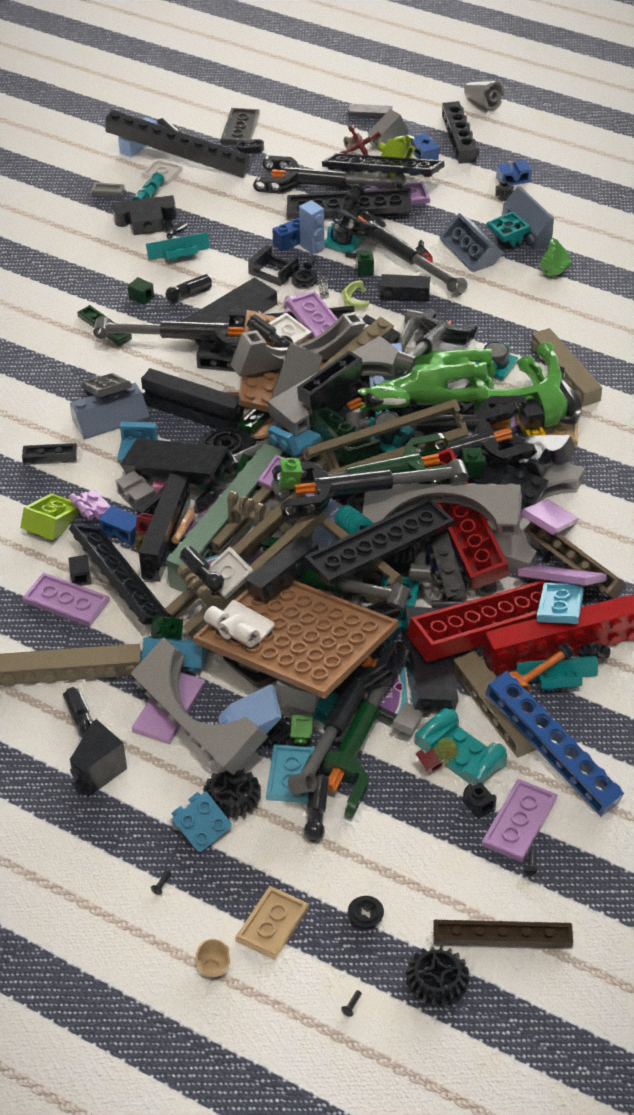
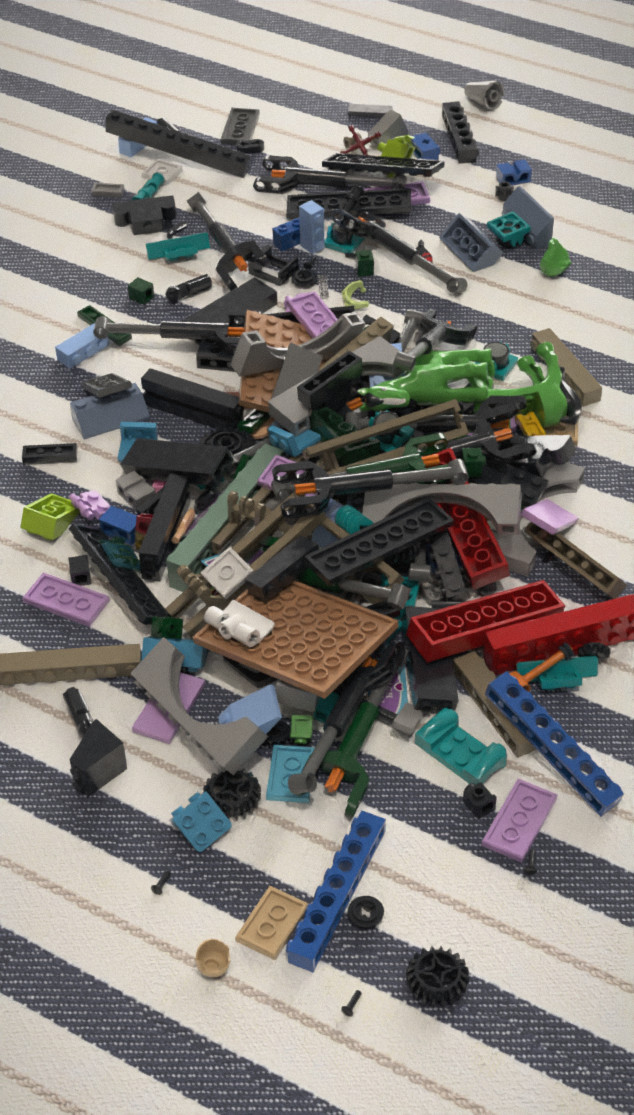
black piece [179,546,224,592] -> none
black piece [246,314,294,348] -> none
white tile [269,313,312,345] -> none
bright green bracket [278,458,302,489] -> none
black piece [303,775,329,842] -> none
black brick [380,274,431,301] -> none
leg [415,737,458,775] -> none
dark brown plate [433,919,573,948] -> none
lavender tile [518,565,607,586] -> none
black brick [519,400,544,430] -> none
medium azure tile [537,583,584,624] -> none
none -> light blue brick [55,324,109,369]
none -> piece [99,536,141,571]
none -> black piece [187,192,271,291]
none -> blue brick [285,810,386,973]

